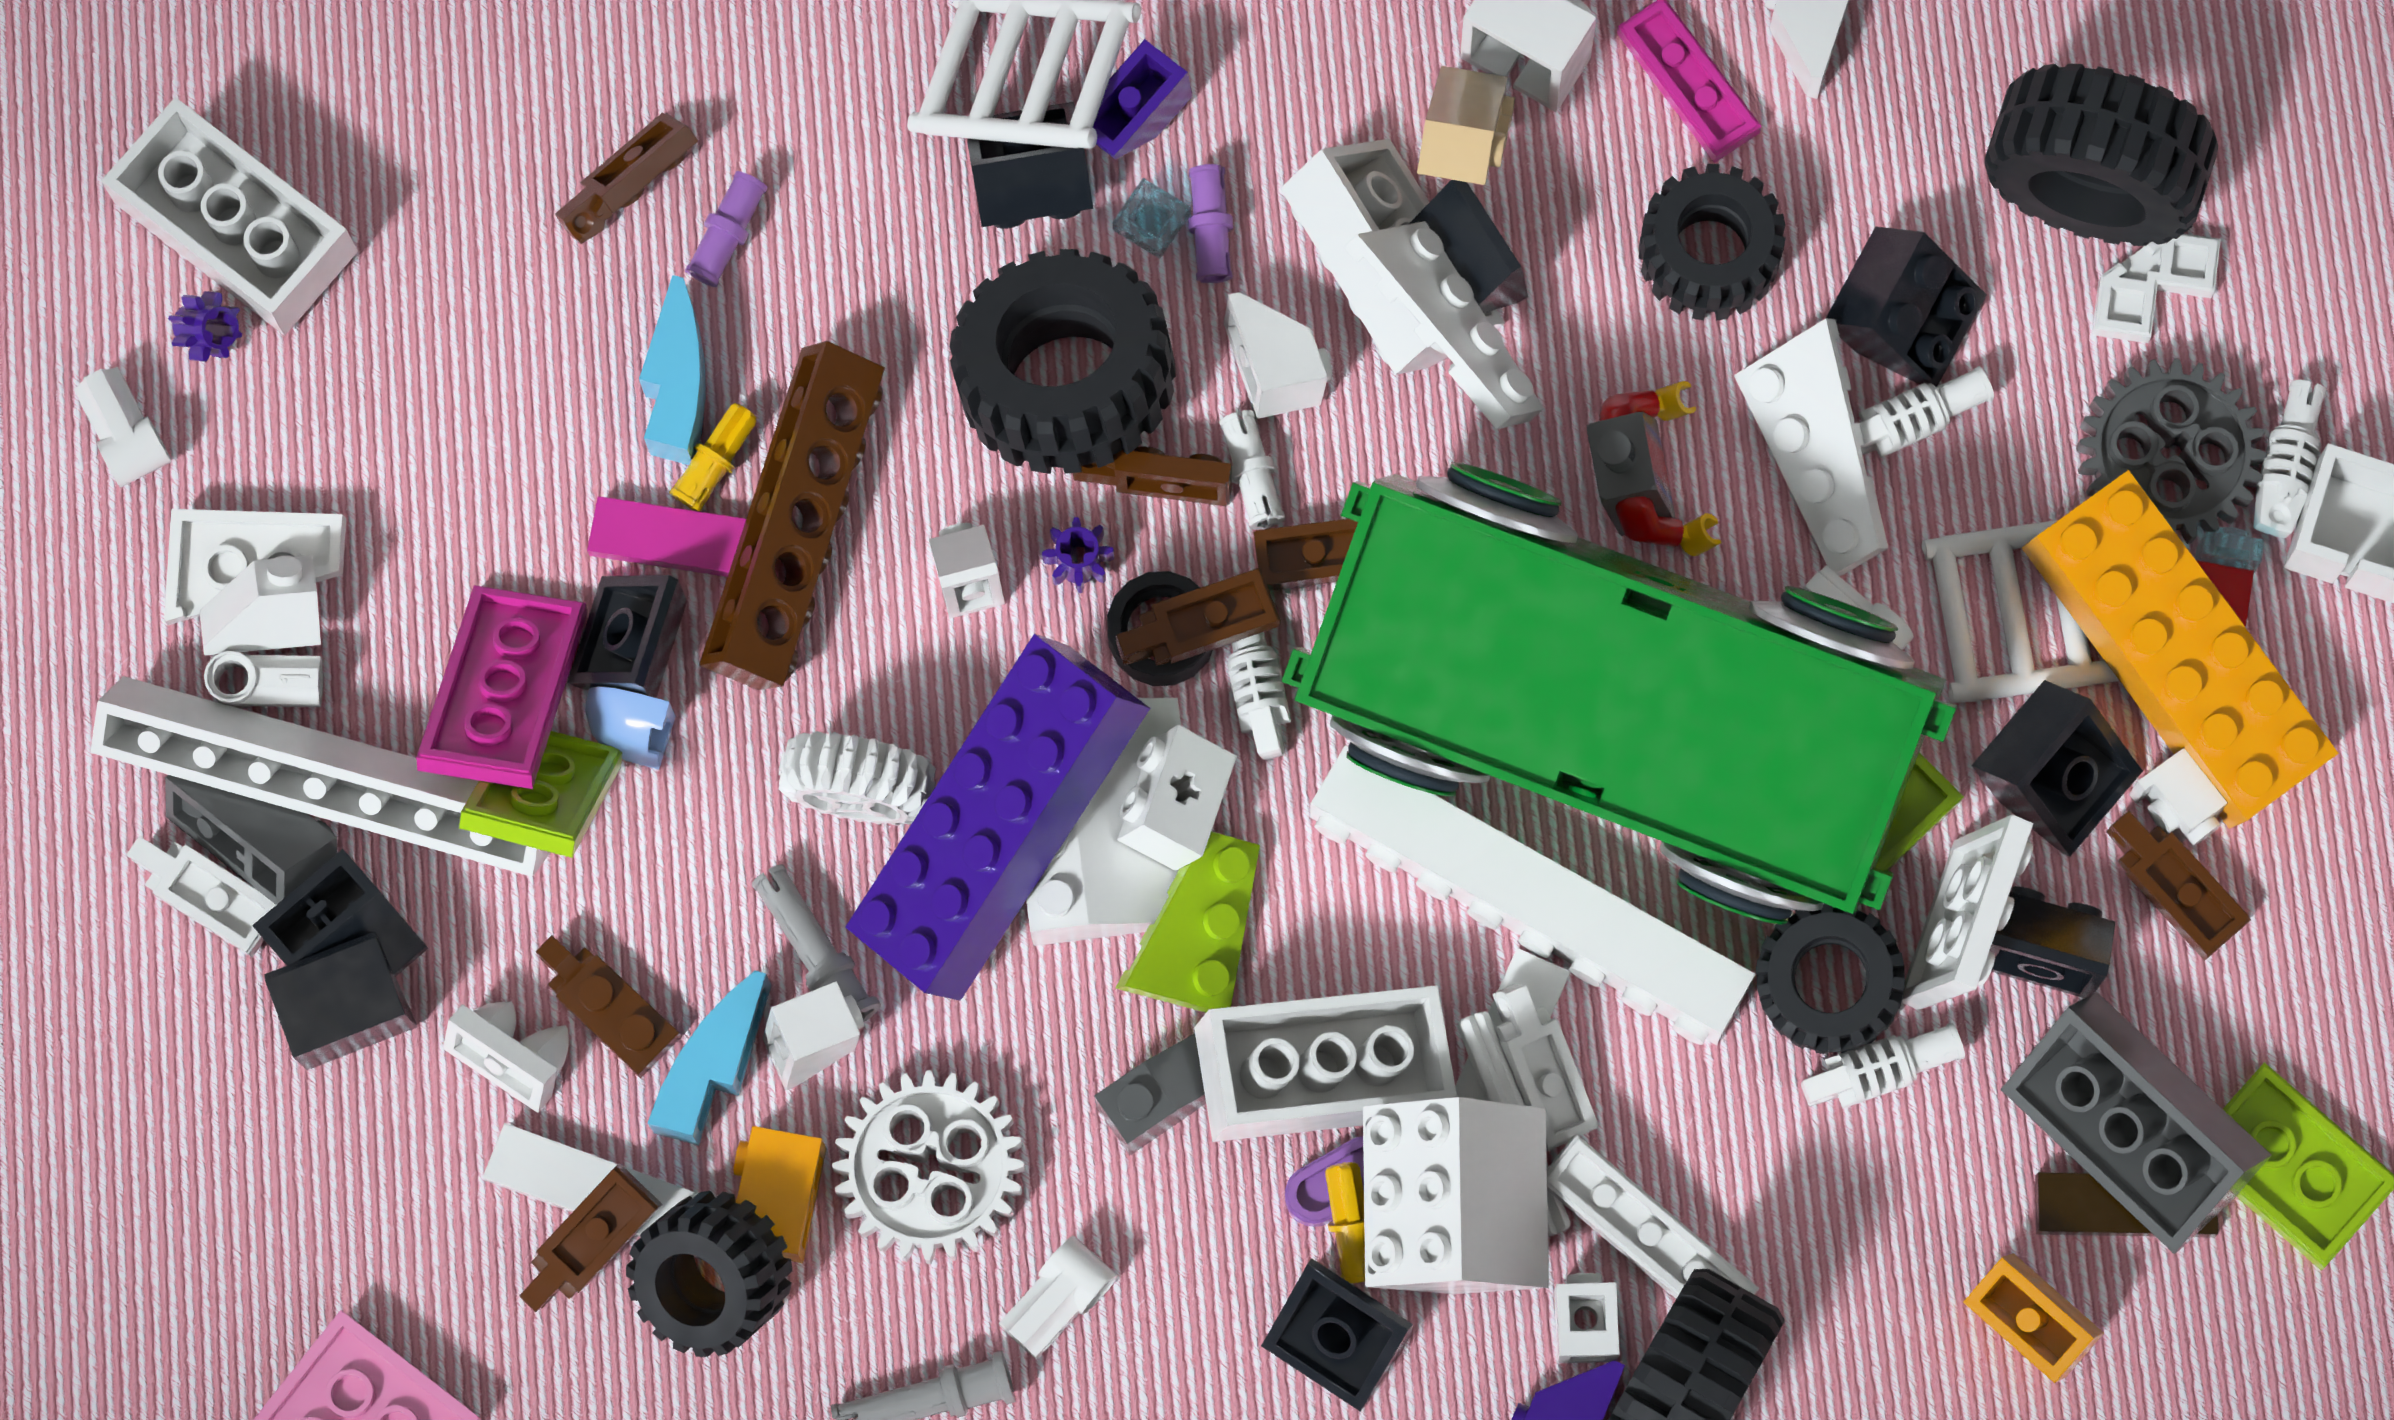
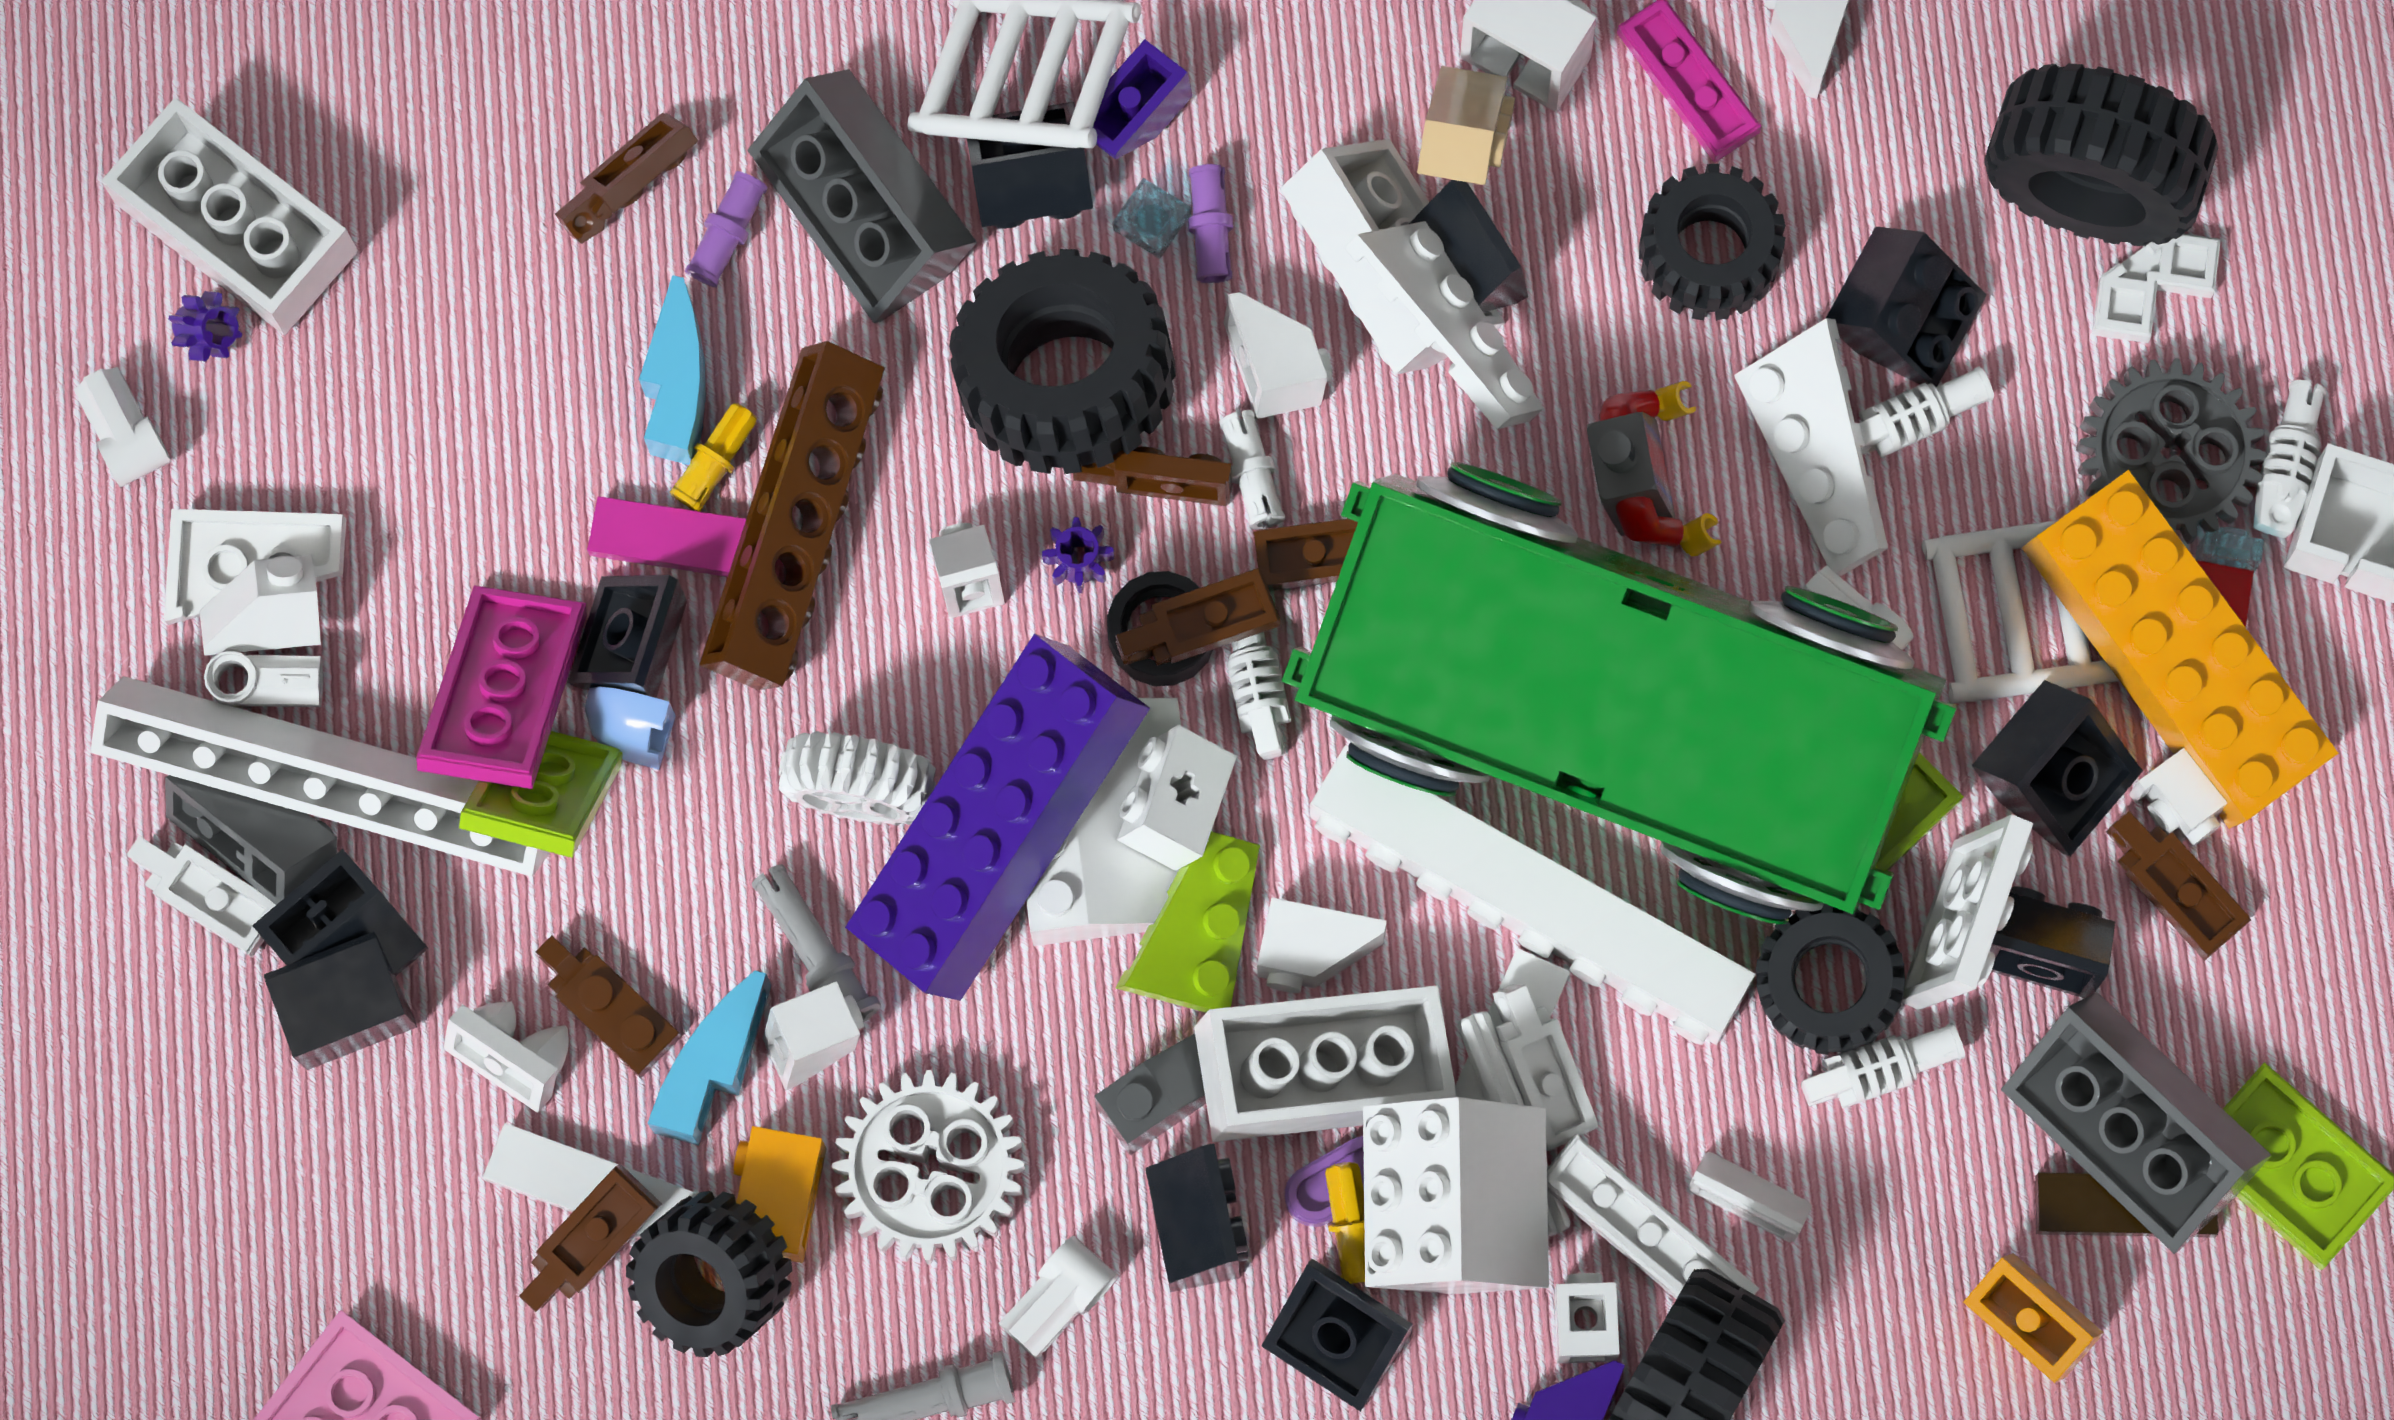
none -> dark grey slope [747,69,977,323]
none -> black slope [1145,1144,1249,1292]
none -> white slope [1257,897,1387,993]
none -> white slope [1688,1152,1812,1243]

